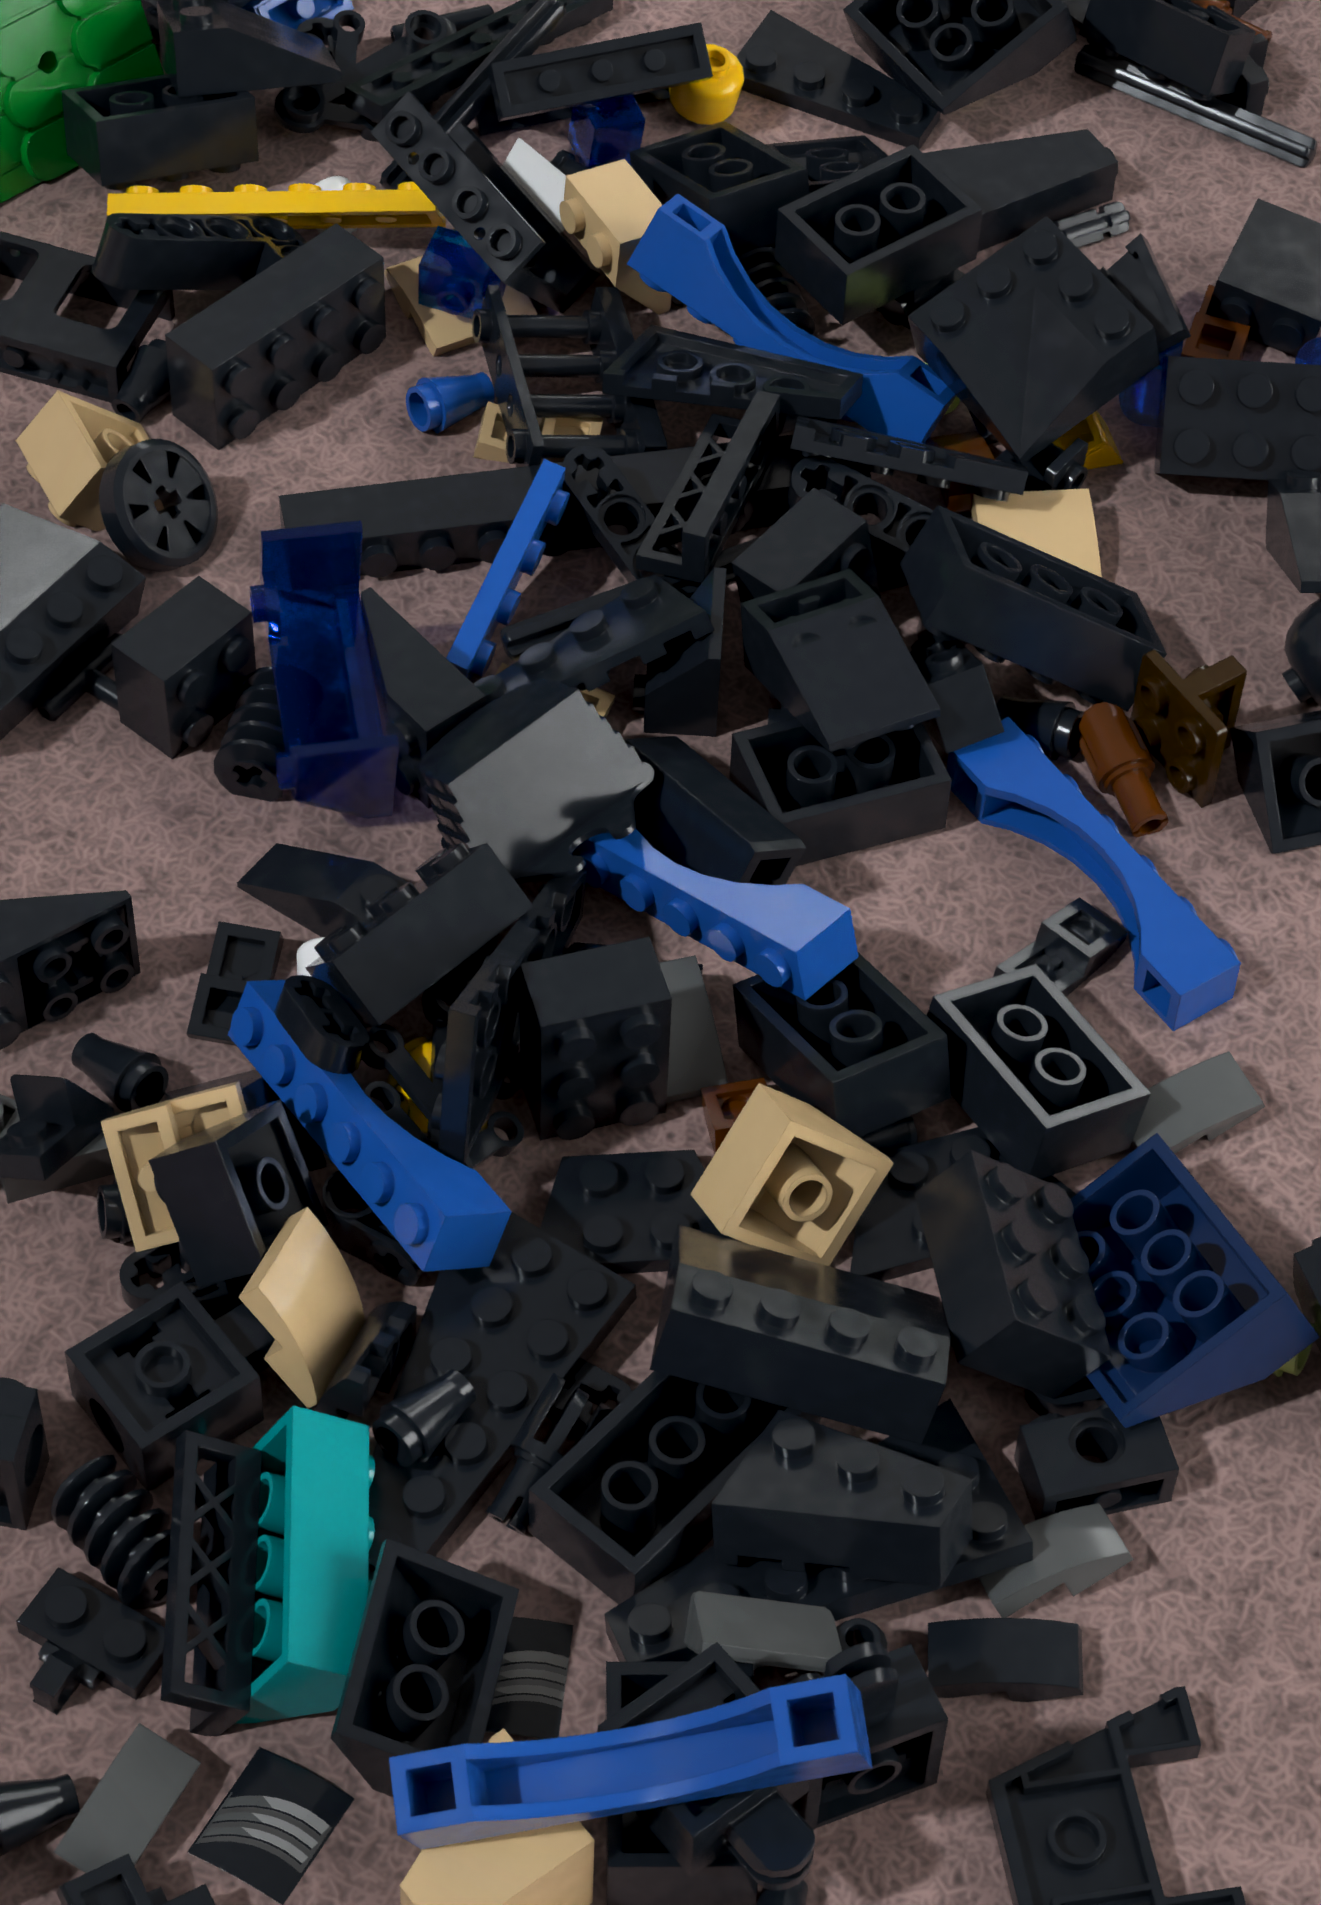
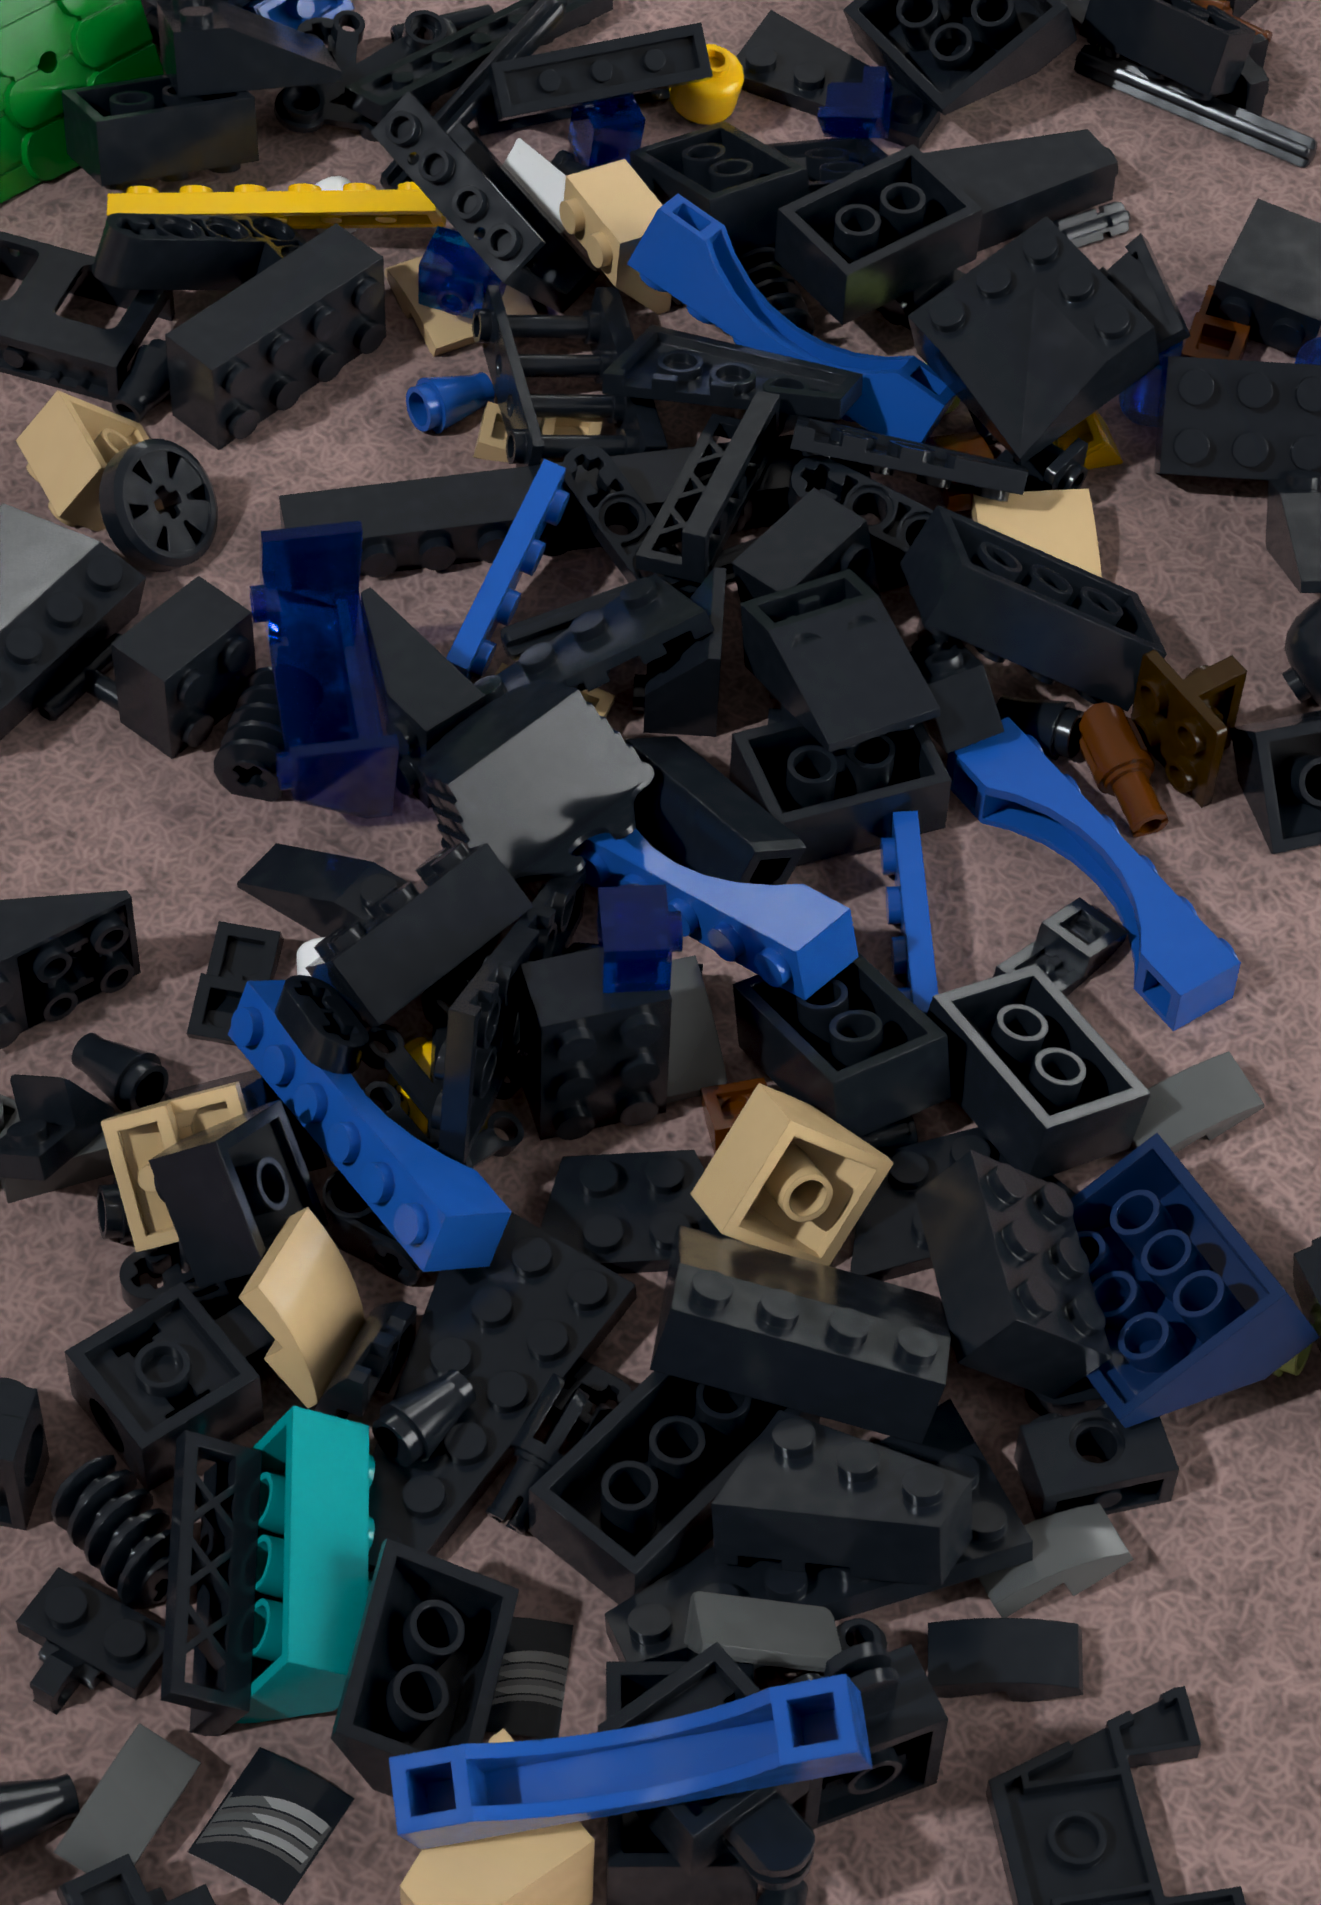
none -> clear blue brick [597,884,683,993]
none -> clear blue panel [817,66,893,138]
none -> blue plate [880,811,938,1016]

